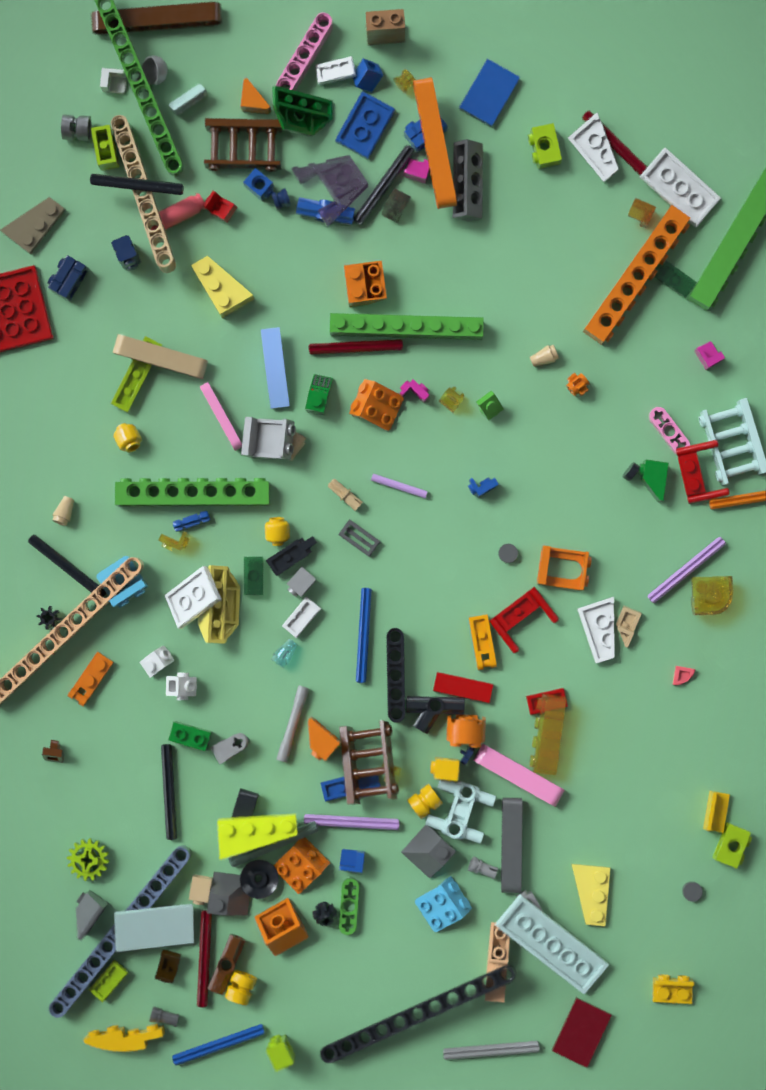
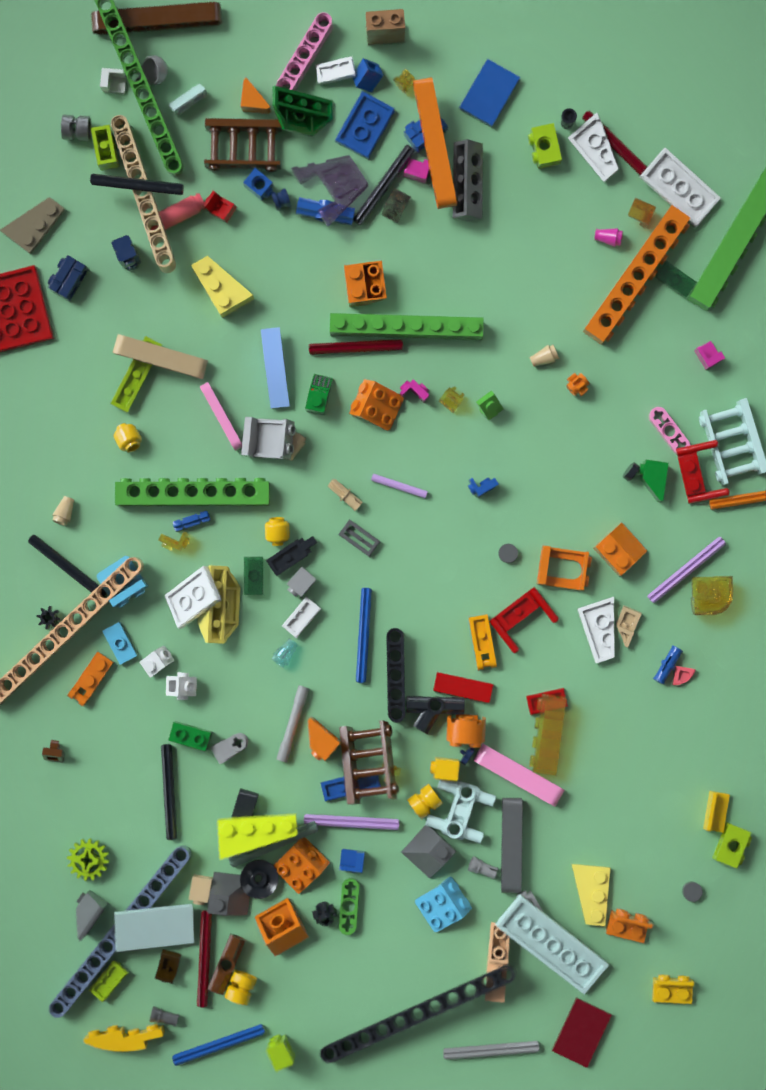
none -> medium azure plate [102,622,138,665]
none -> black pin [561,108,577,129]
none -> orange slope [593,522,647,576]
none -> dark pink cone [594,228,623,247]
none -> orange bracket [605,908,653,943]
none -> blue pin [653,645,683,685]

